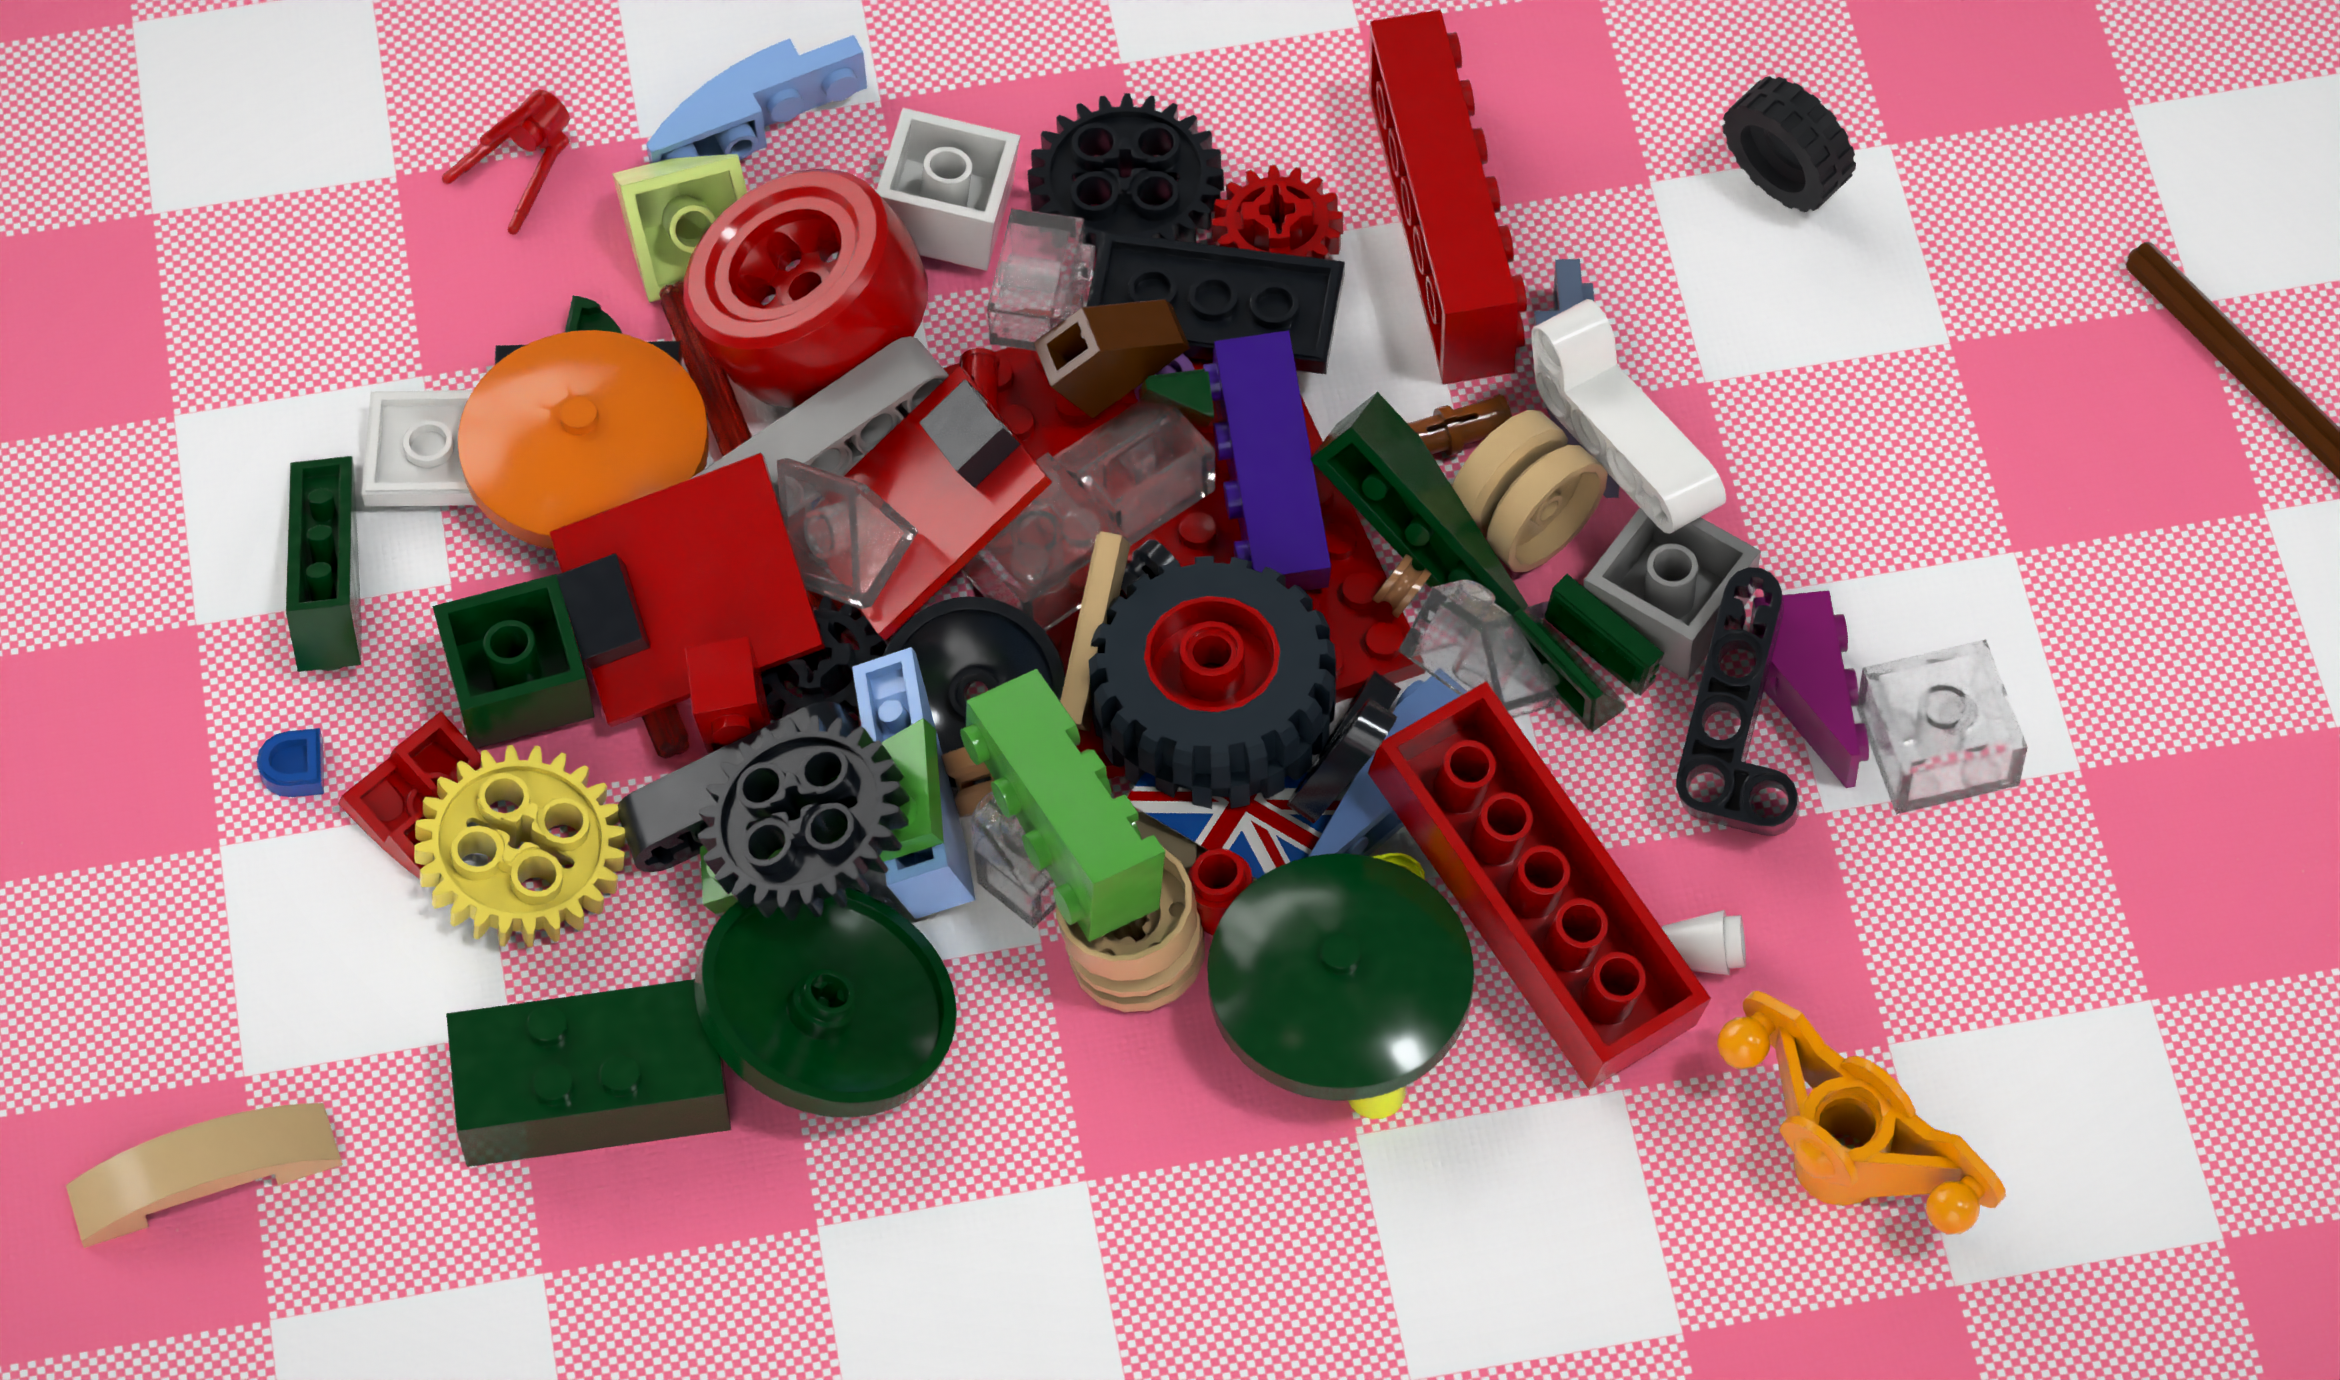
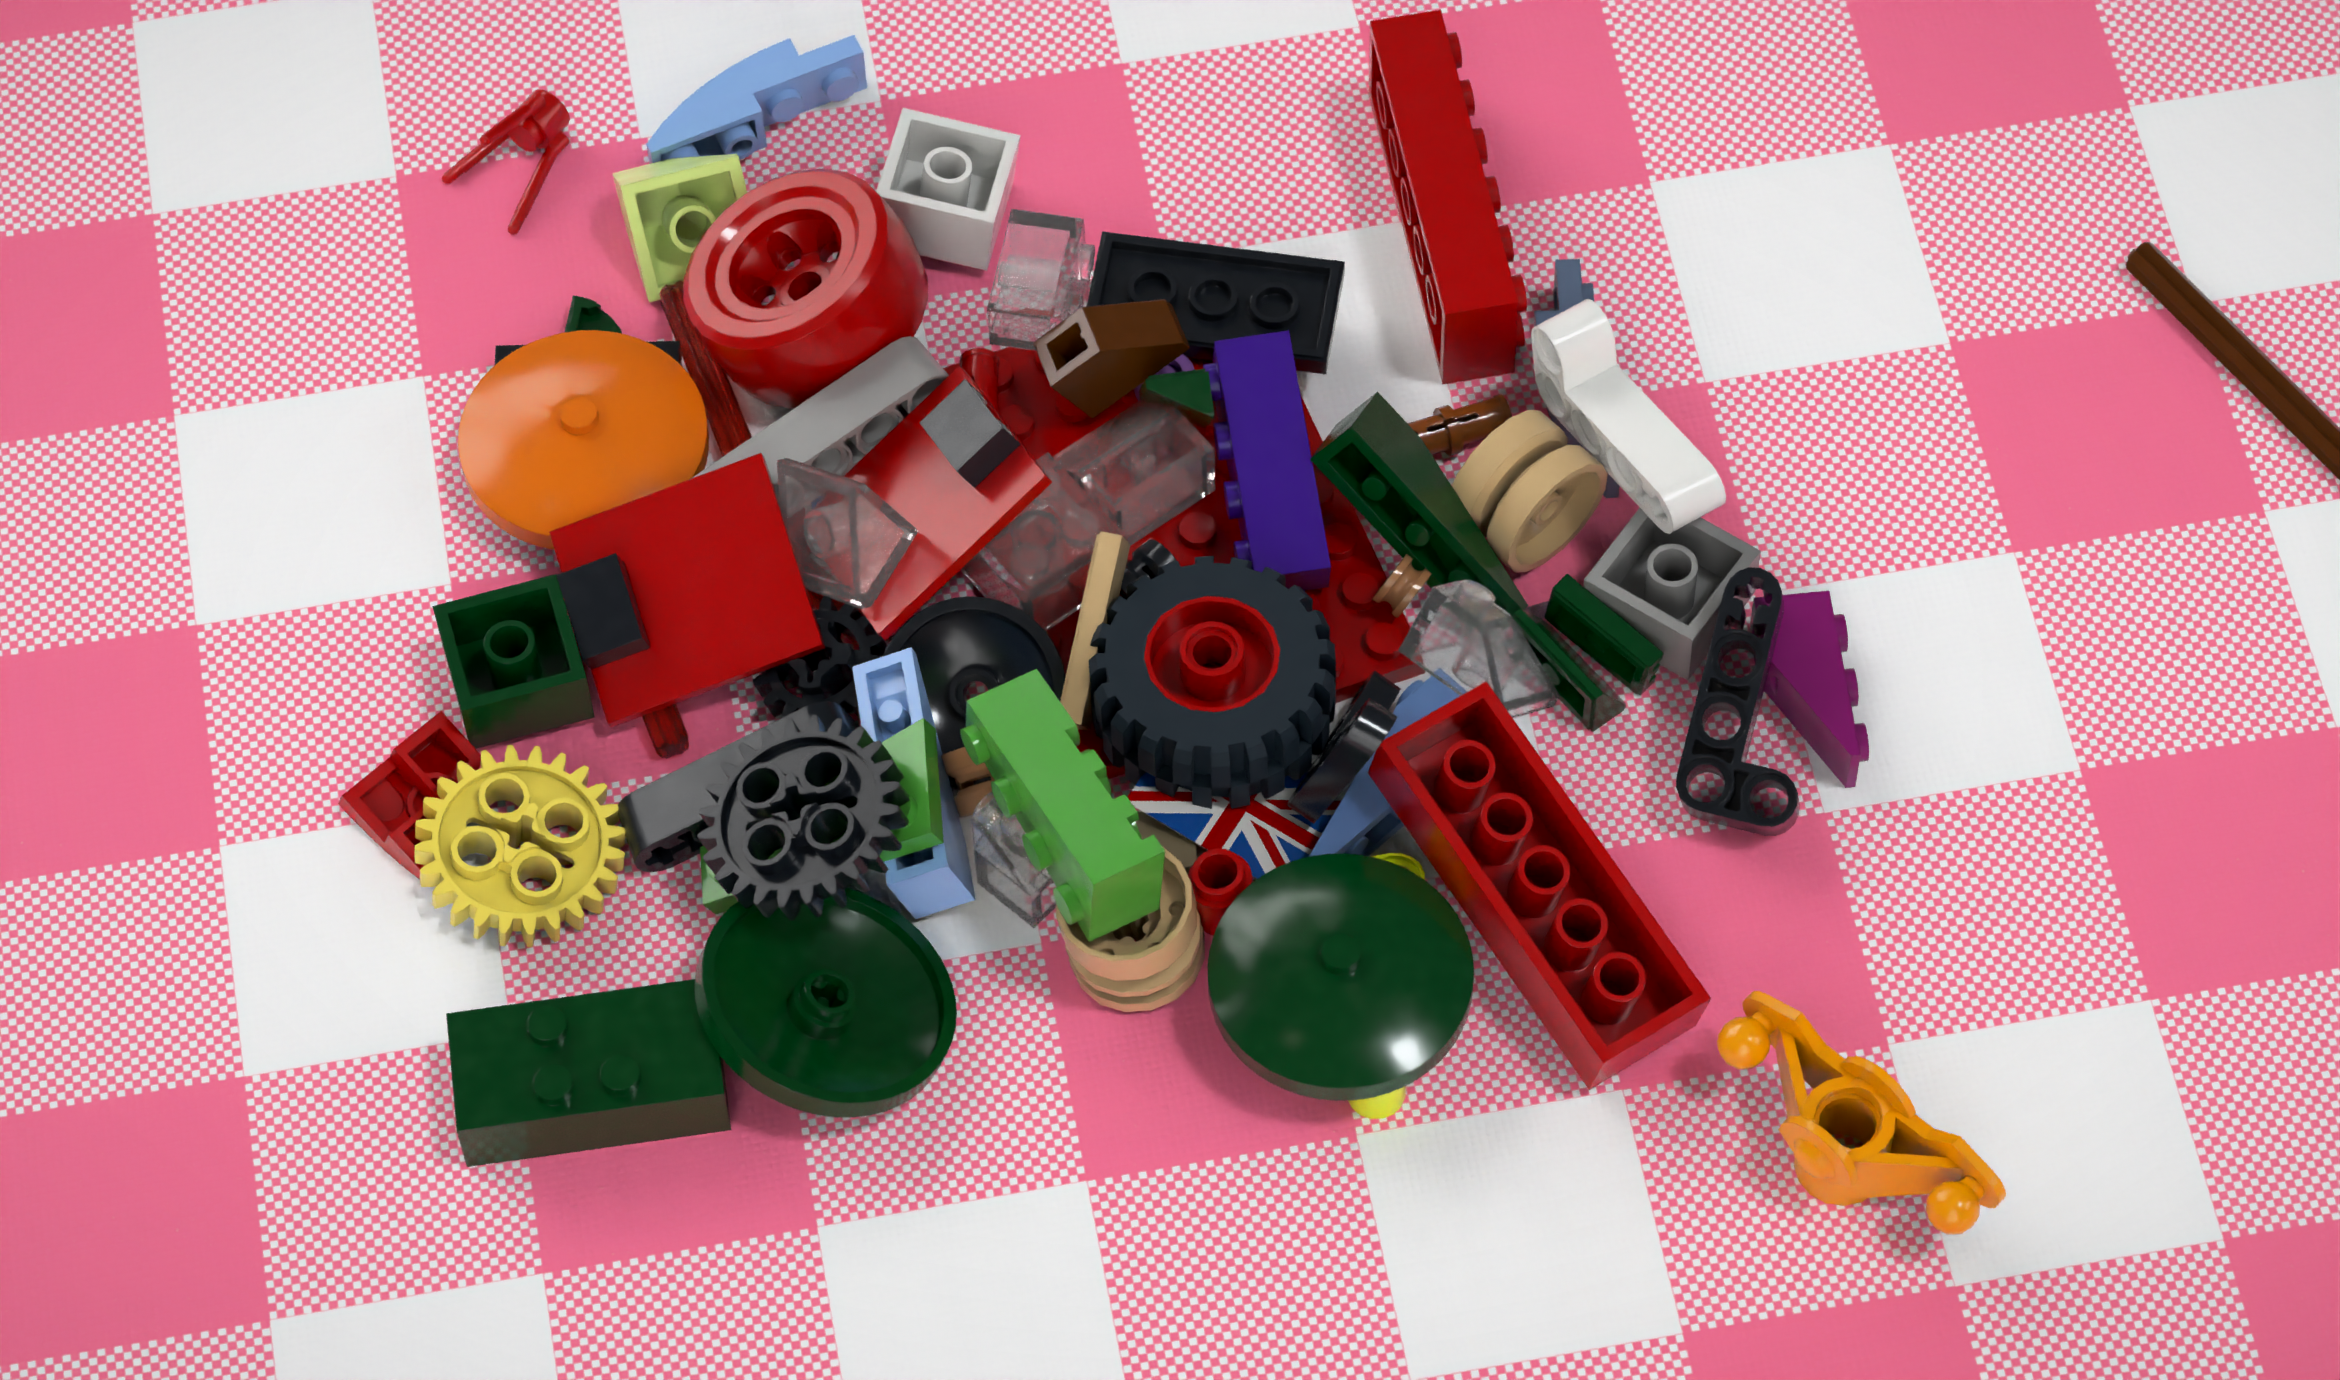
tan slope [66,1103,343,1248] -> none
blue tile [256,728,324,797] -> none
dark green slope [286,456,362,672] -> none
white plate [362,390,477,507] -> none
red slope [685,636,771,754] -> none
black gear [1028,93,1224,259] -> none
red gear [1211,165,1343,260] -> none
white cone [1661,910,1746,975] -> none
black tyre [1722,76,1856,212] -> none
clear brick [1856,639,2028,815] -> none

